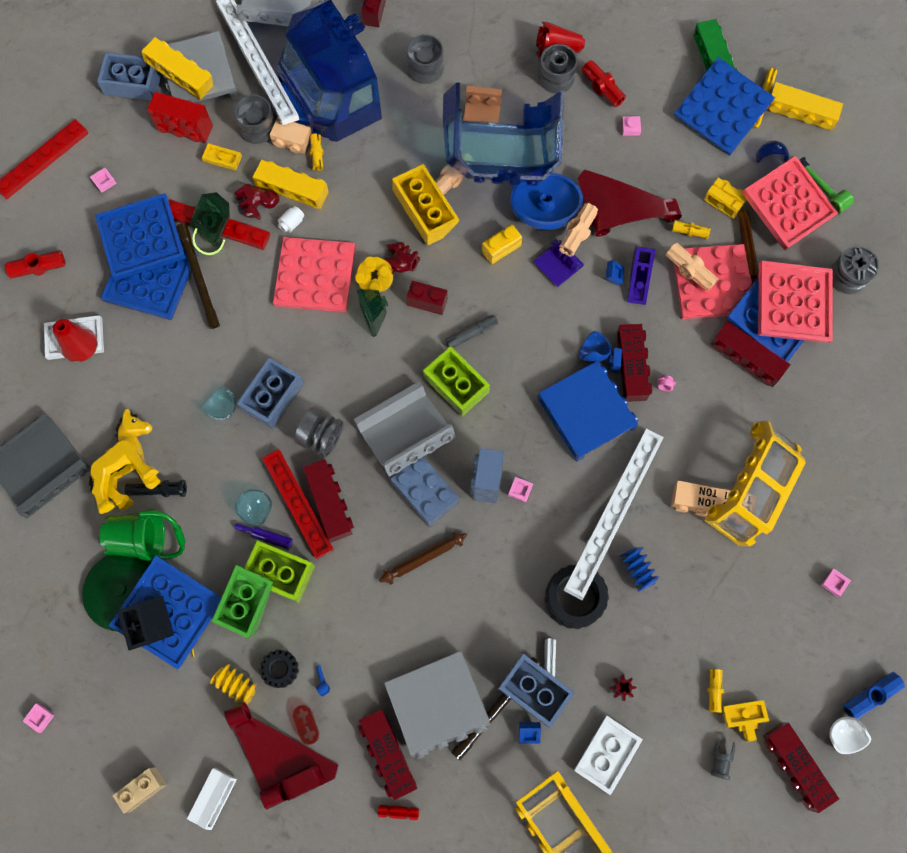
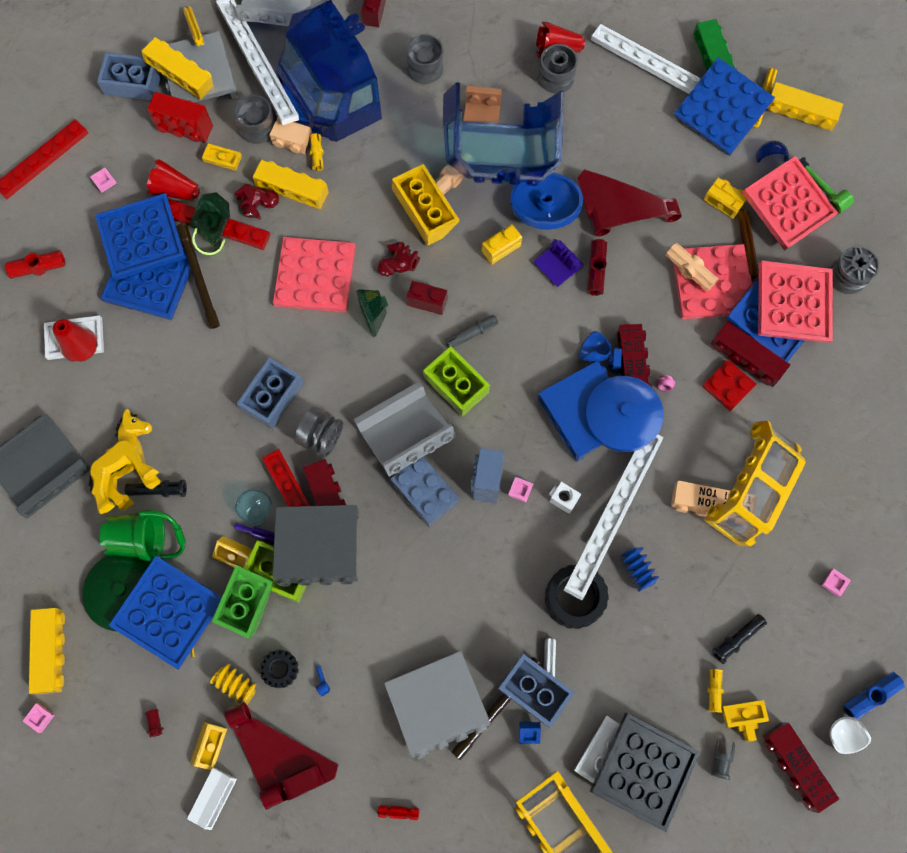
tan brick [112,767,167,814] -> none
black slope [117,596,174,651] -> none
clear light blue helmet [201,386,236,420] -> none
white brick [278,206,304,233] -> none
clear red beam [293,705,320,745] -> none
yellow plate [355,256,393,294] -> none
dark red brick [358,709,418,801] -> none
reddish brown wheel [379,531,467,585] -> none
light nougat piece [559,203,598,256] -> none
red piece [581,60,626,107] -> none
blue plate [606,260,624,285] -> none
dark red gear [609,674,637,701] -> none
bright pink plate [622,116,641,136] -> none
dark purple slope [627,246,656,305] -> none
yellow pin [672,220,711,239] -> none
none -> yellow brick [29,608,65,694]
none -> dark red pin [145,709,164,738]
none -> red cone [146,159,200,201]
none -> yellow axle [183,6,205,47]
none -> yellow slope [190,722,227,770]
none -> yellow slope [212,536,253,568]
none -> dark grey panel [273,505,359,586]
none -> white brick [549,482,581,514]
none -> blue dish [585,376,664,452]
none -> dark red piece [587,239,607,296]
none -> black plate [590,712,700,832]
none -> white plate [591,24,701,94]
none -> red plate [702,359,757,412]
none -> black pin [711,614,767,664]

